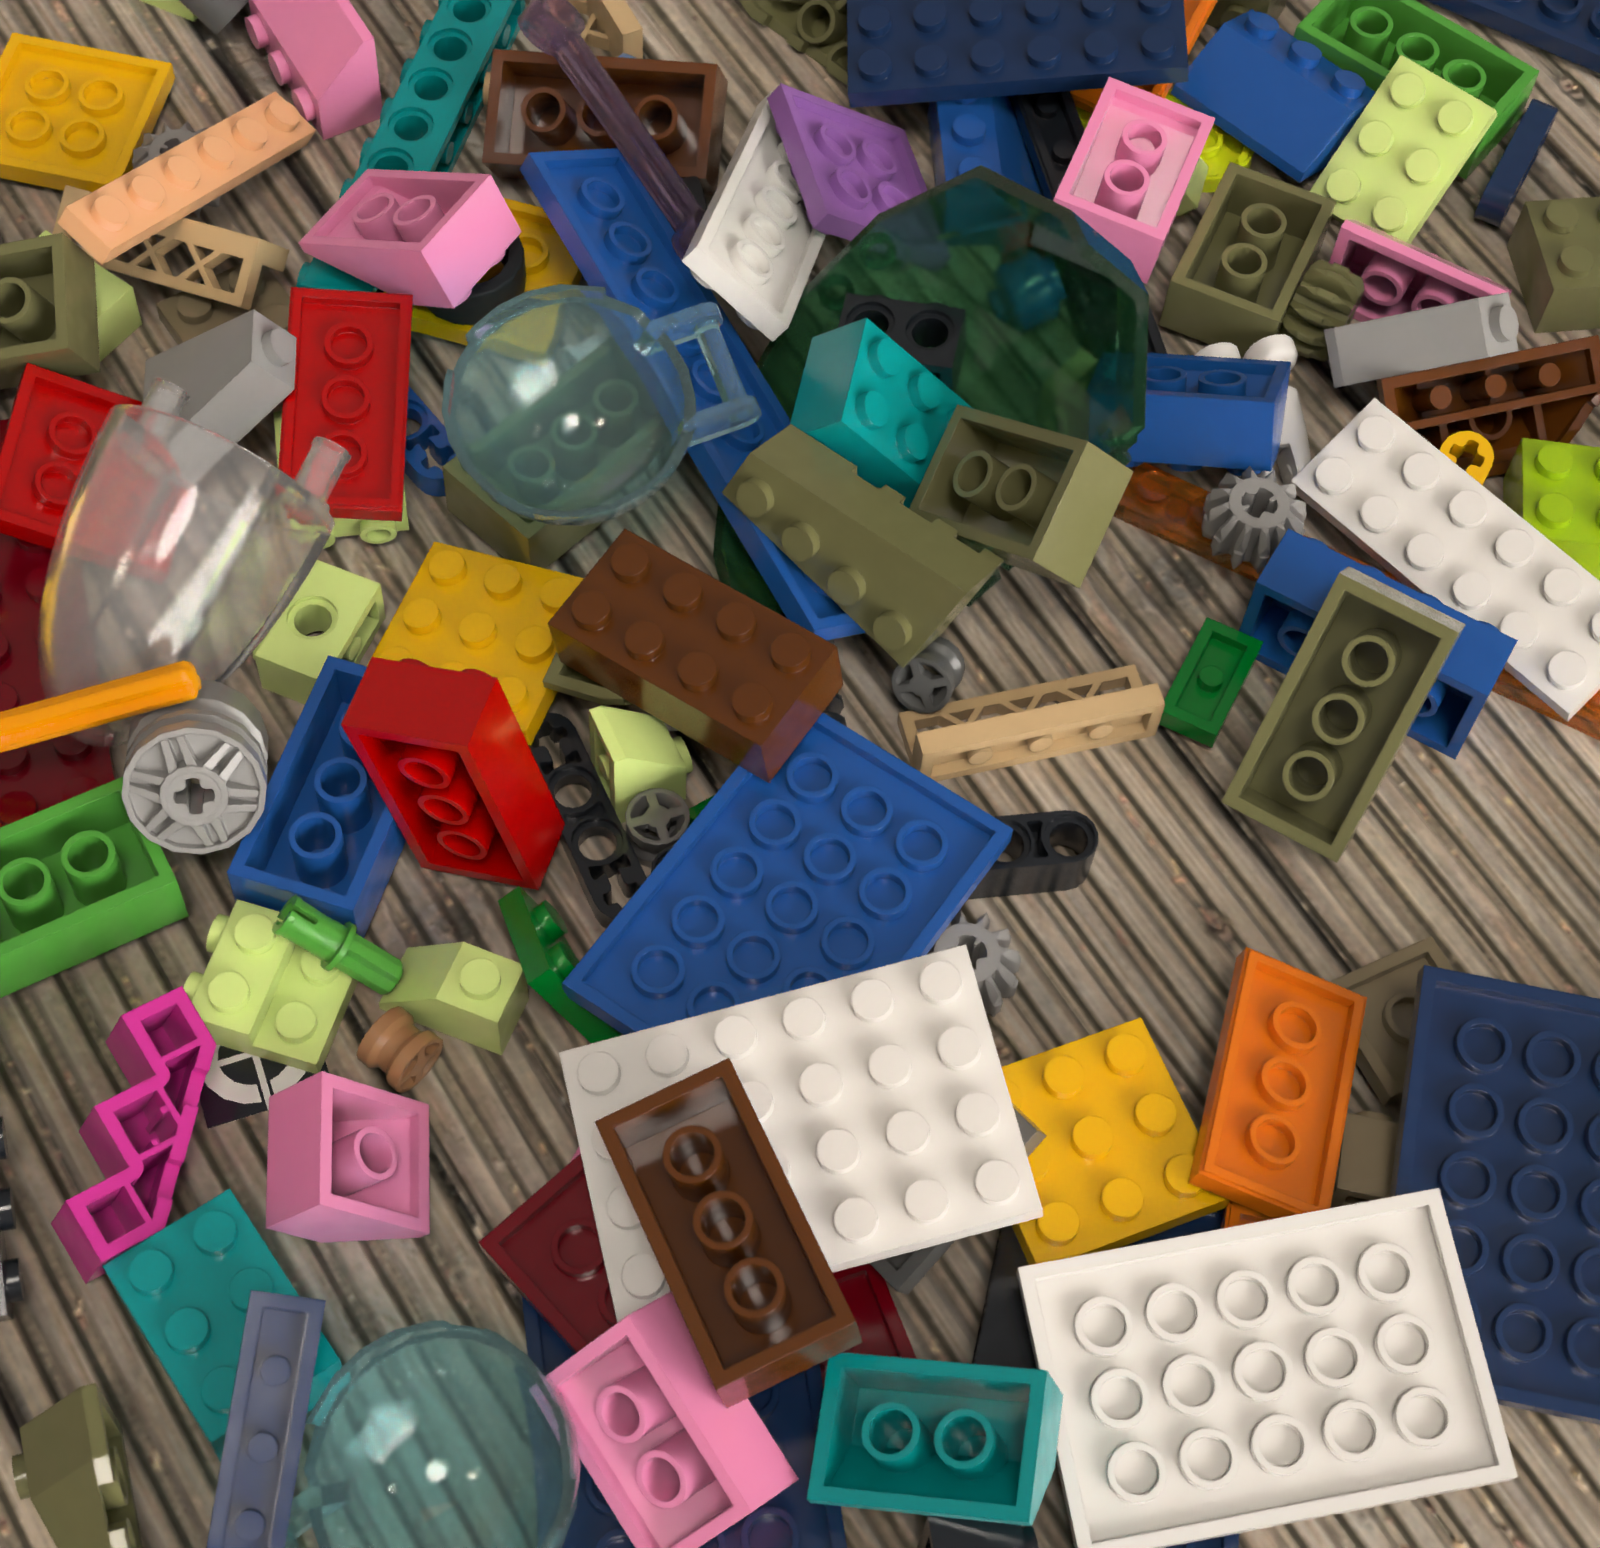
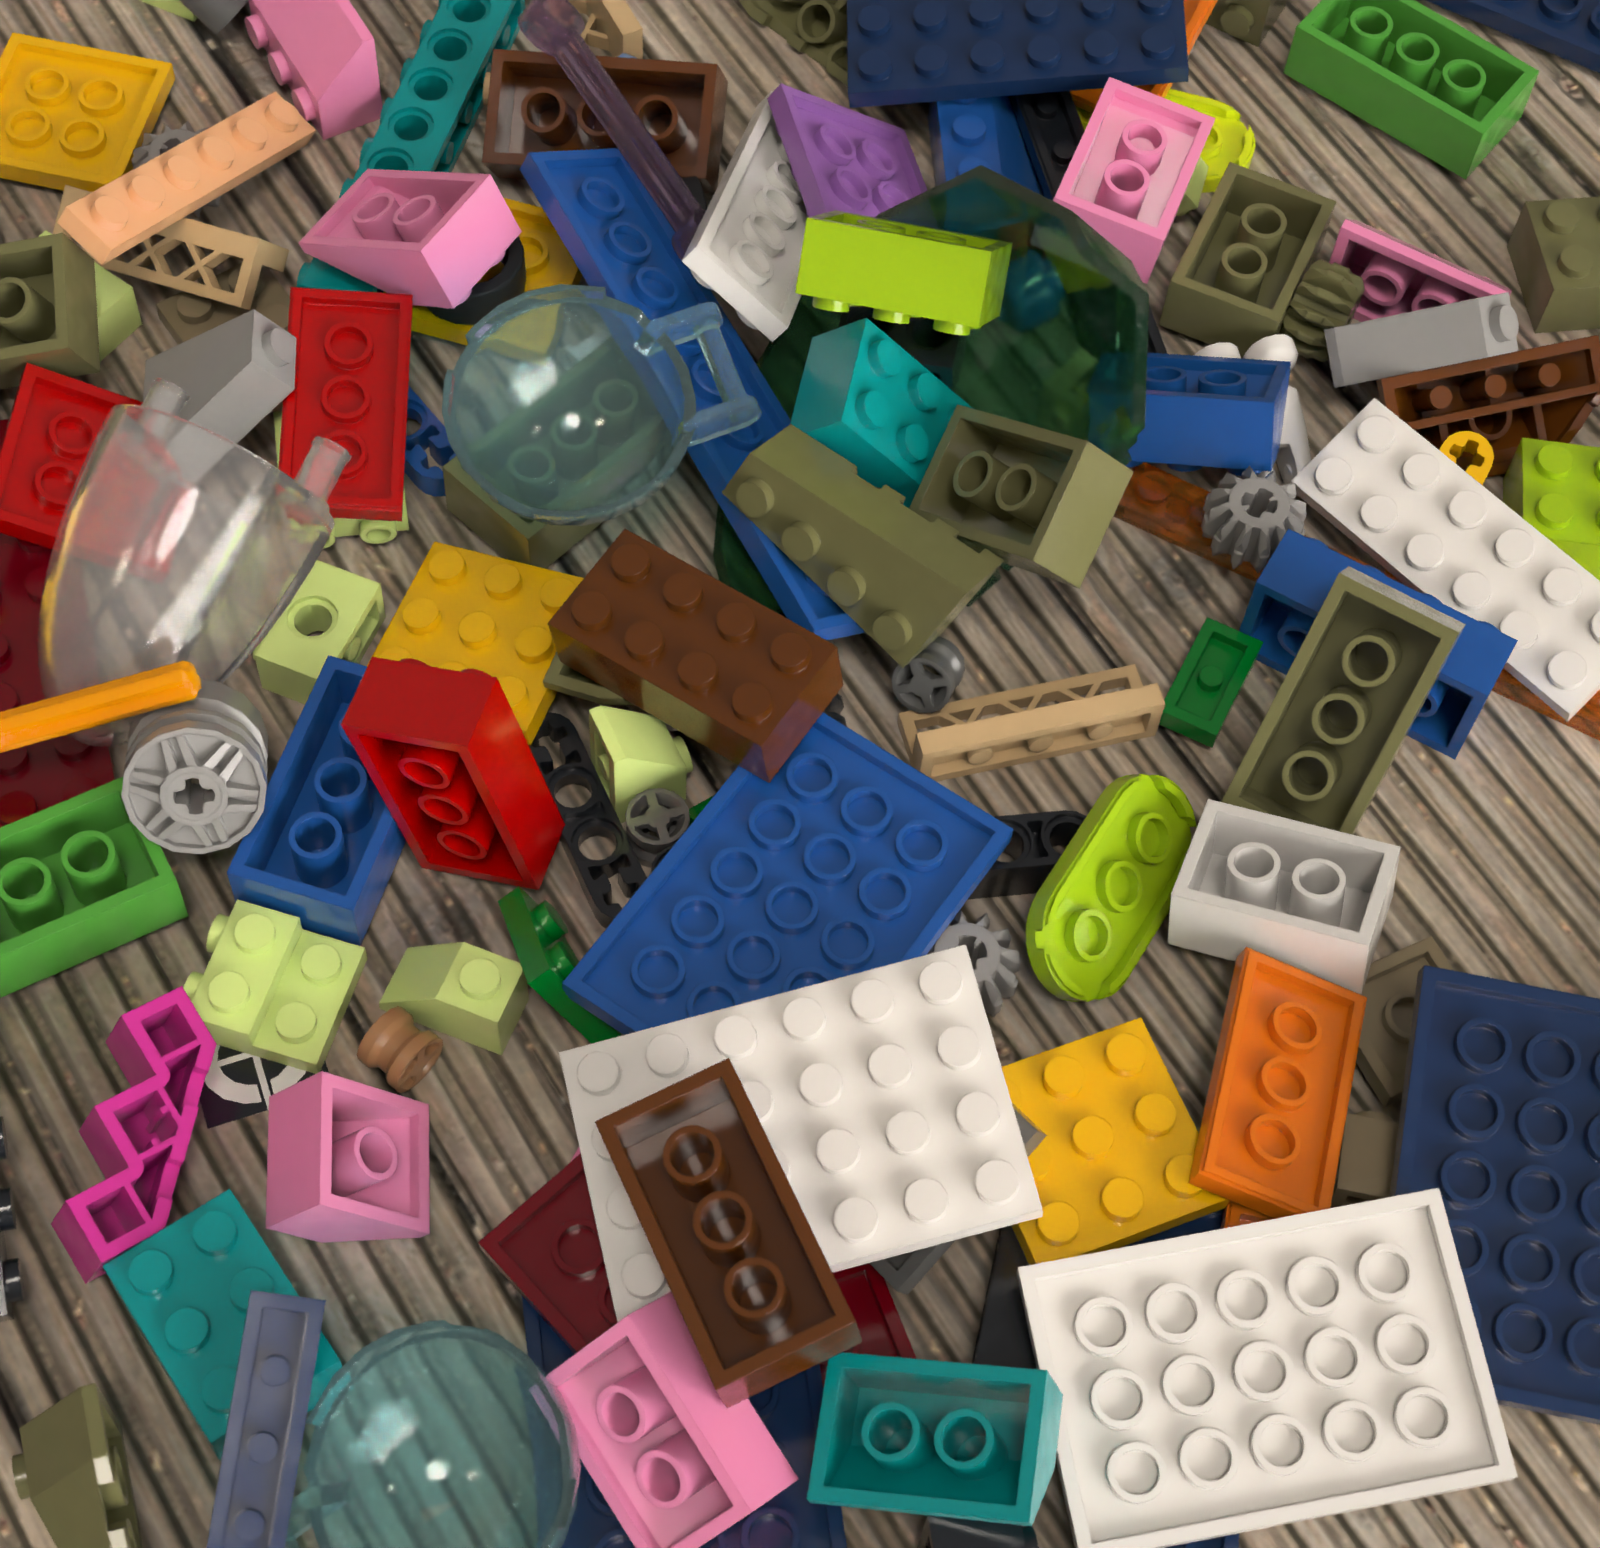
bright green axle [272,895,404,995] -> none
blue slope [1171,9,1376,183] -> none
yellowish green plate [1310,55,1497,244] -> none
dark blue beam [1474,98,1559,228] -> none
none -> lime brick [795,210,1013,336]
none -> lime tile [1026,774,1197,1002]
none -> white brick [1168,799,1401,995]

